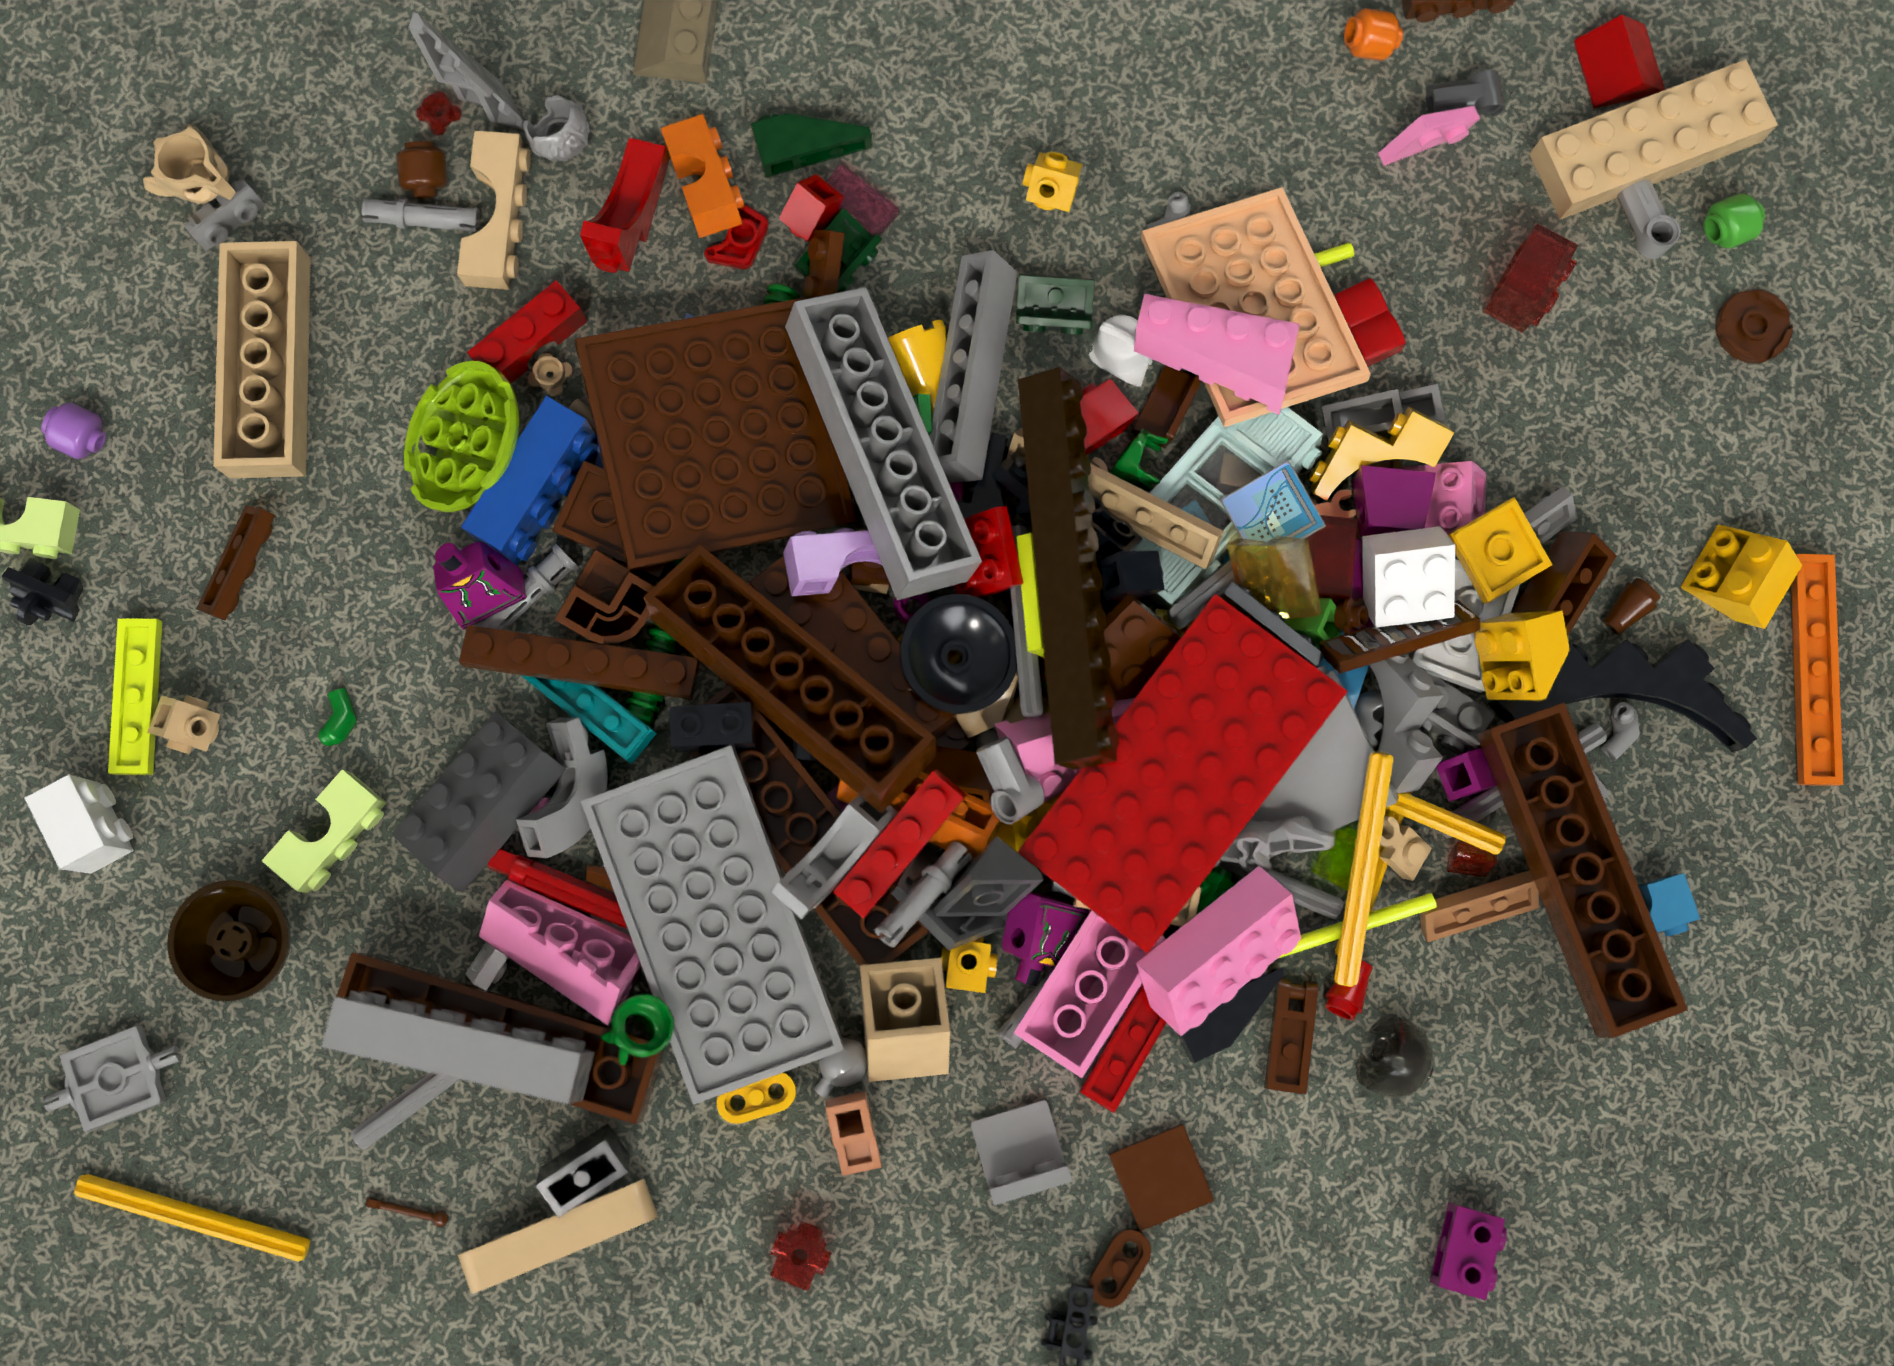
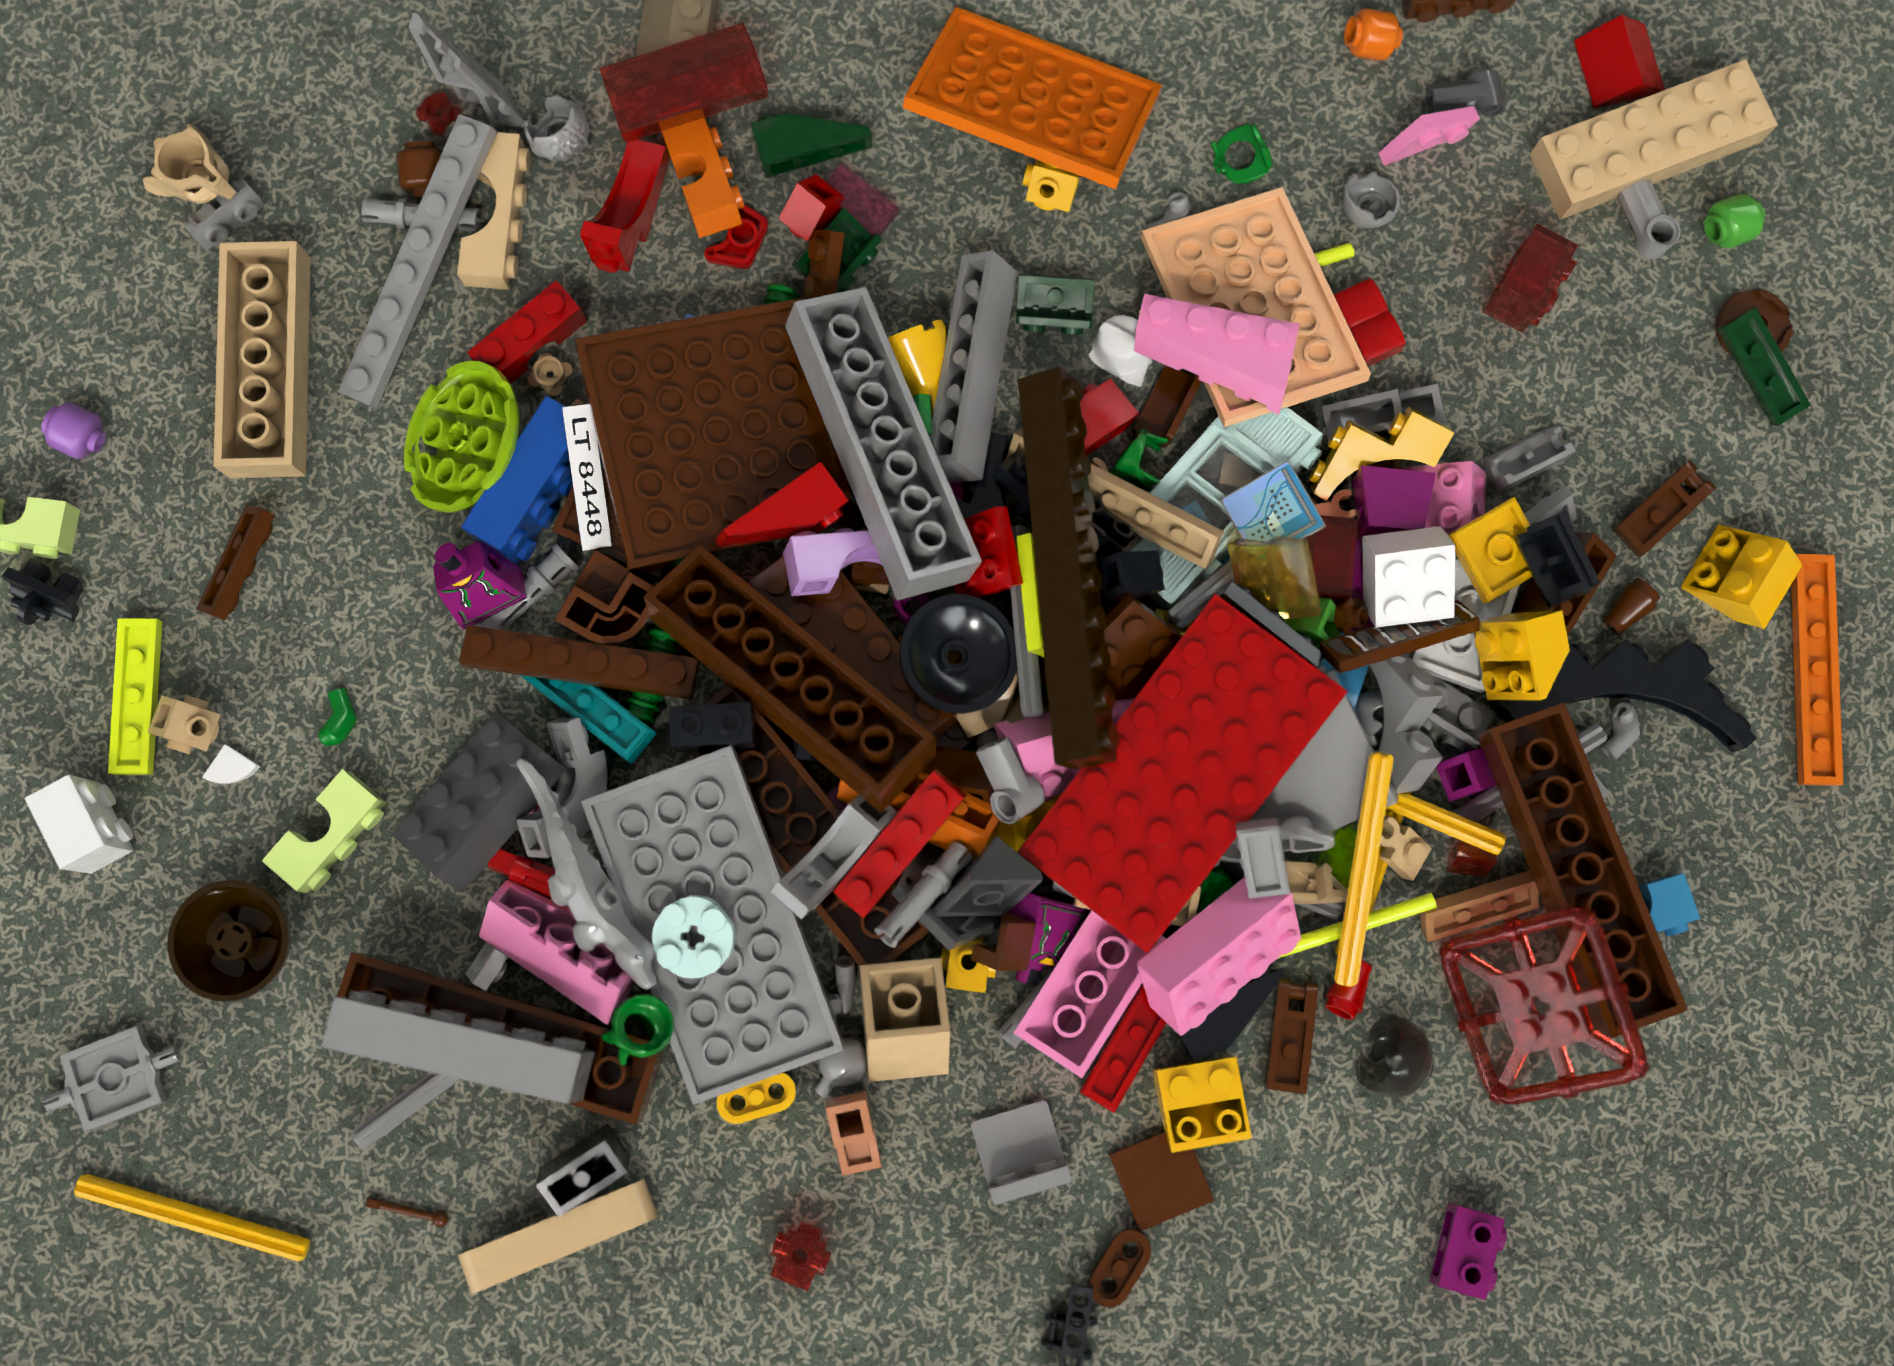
none -> white tile [202,744,260,784]
none -> light grey plate [338,114,497,409]
none -> light grey animal [516,758,657,989]
none -> white sticker [562,404,612,551]
none -> clear red slope [599,22,768,143]
none -> light aqua plate [652,895,736,978]
none -> red slope [714,462,849,548]
none -> light grey arm [827,956,856,1016]
none -> orange plate [902,7,1162,189]
none -> reddish brown panel [971,913,1036,971]
none -> yellow slope [1152,1056,1252,1153]
none -> green piece [1211,123,1272,184]
none -> light grey tile [1236,818,1290,899]
none -> tan slope [1285,861,1348,904]
none -> light grey hair [1342,172,1400,228]
none -> clear red plate [1438,906,1650,1105]
none -> light grey hinge [1480,425,1576,494]
none -> black hinge [1514,511,1600,609]
none -> reddish brown plate [1612,460,1717,558]
none -> dark green plate [1717,307,1811,426]

